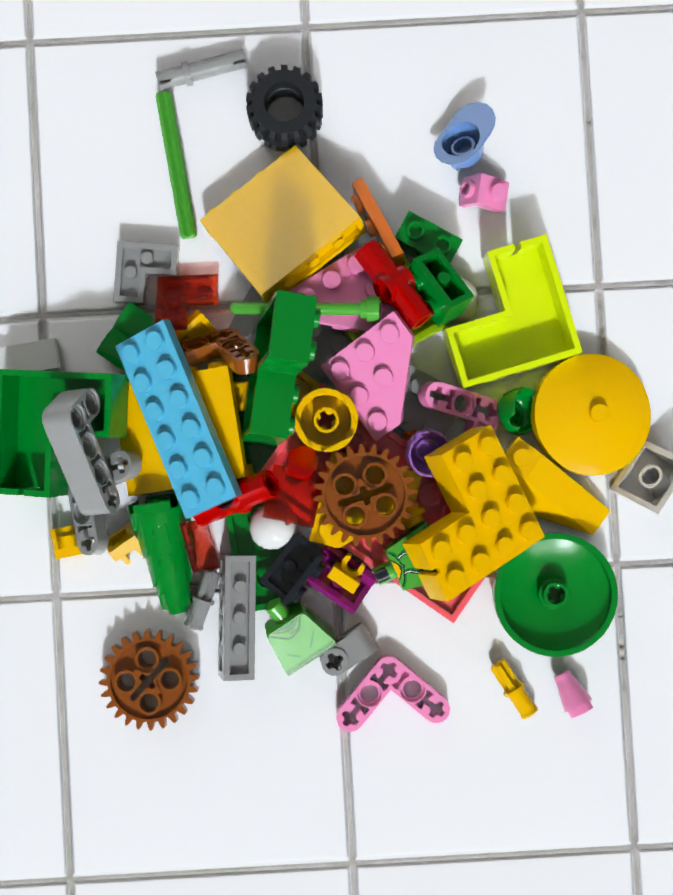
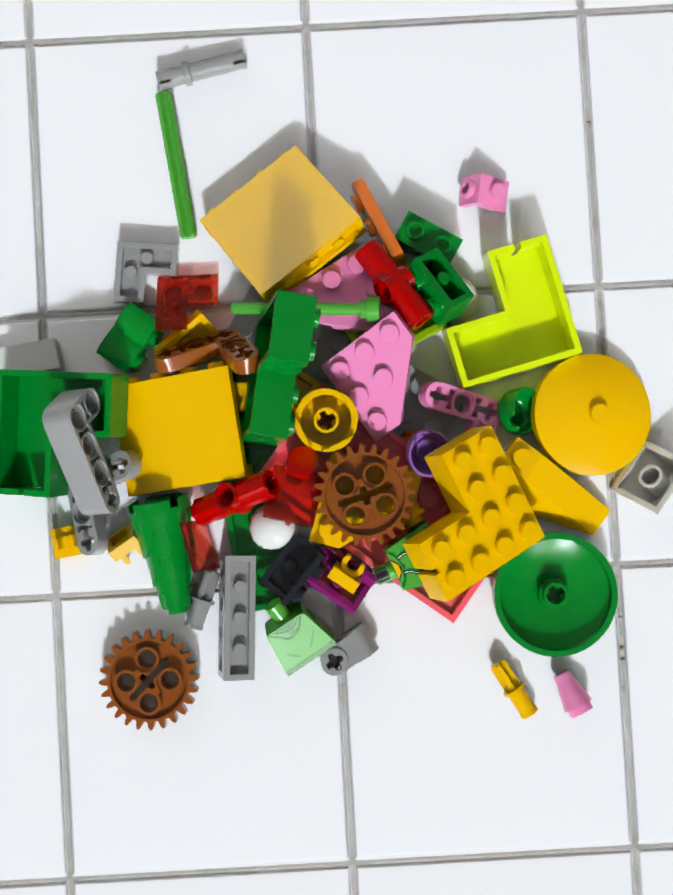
medium azure plate [115,319,242,519] -> none
black tyre [246,65,323,152] -> none
bright pink beam [336,654,450,732] -> none
medium blue piece [433,102,496,171] -> none

